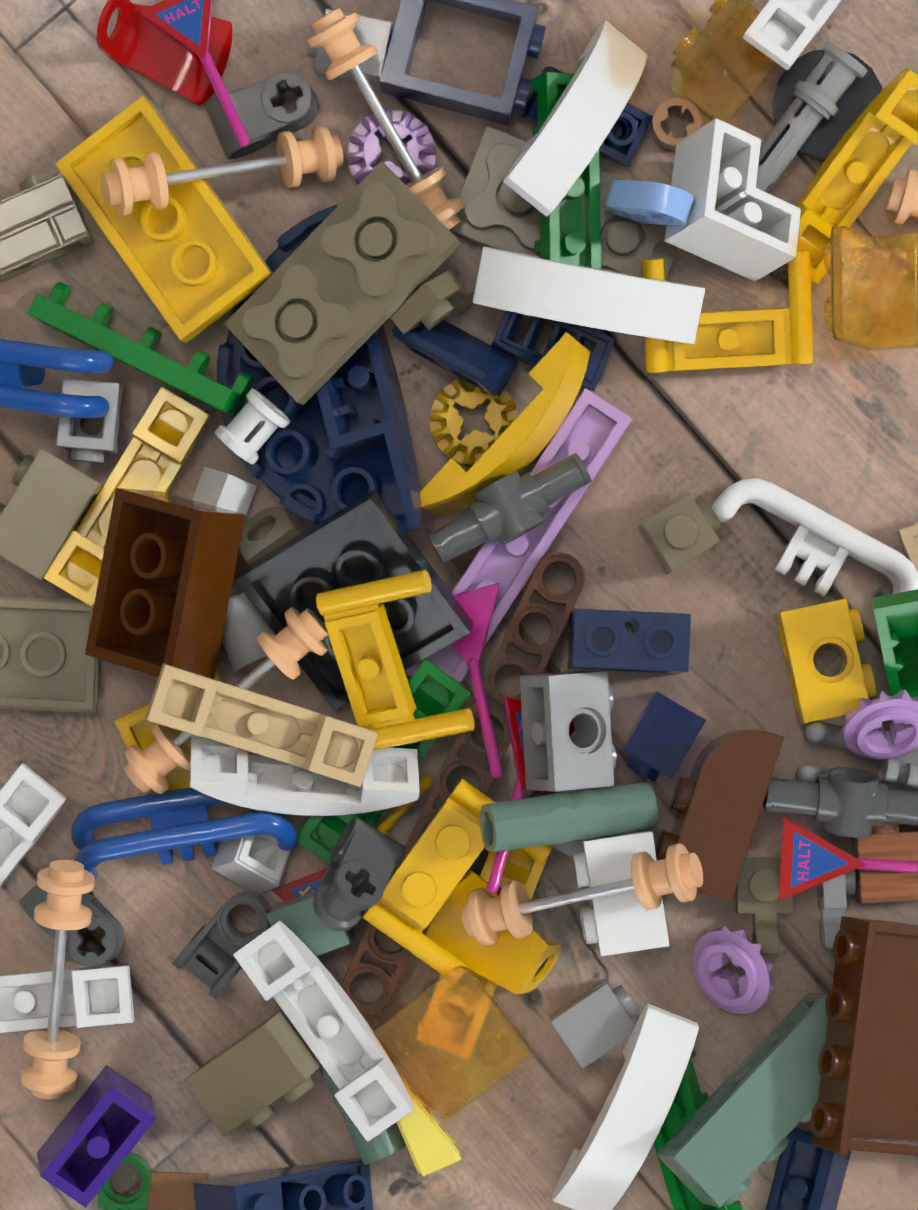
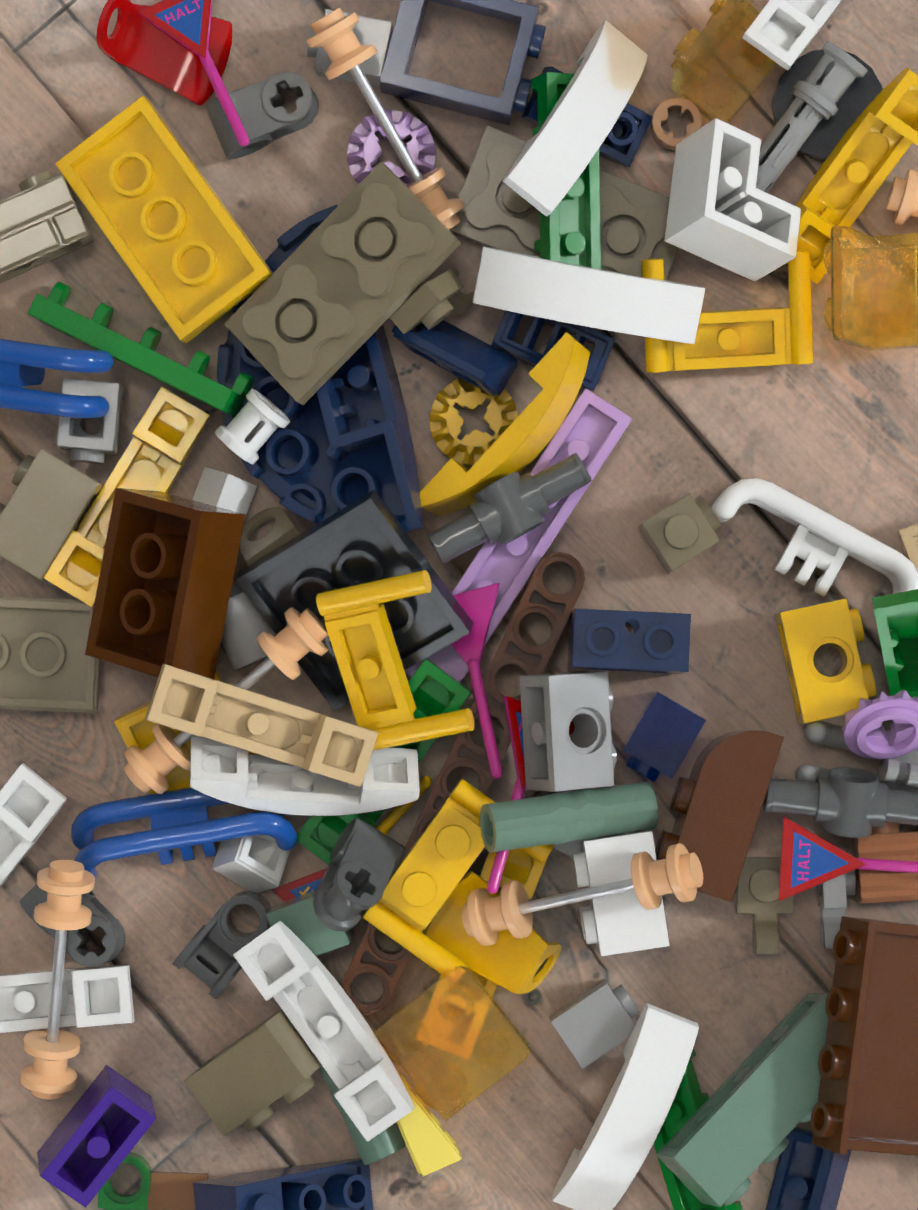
light nougat axle [101,125,344,216] -> none
light blue beam [604,180,694,226] -> none
lavender gear [692,926,776,1014] -> none

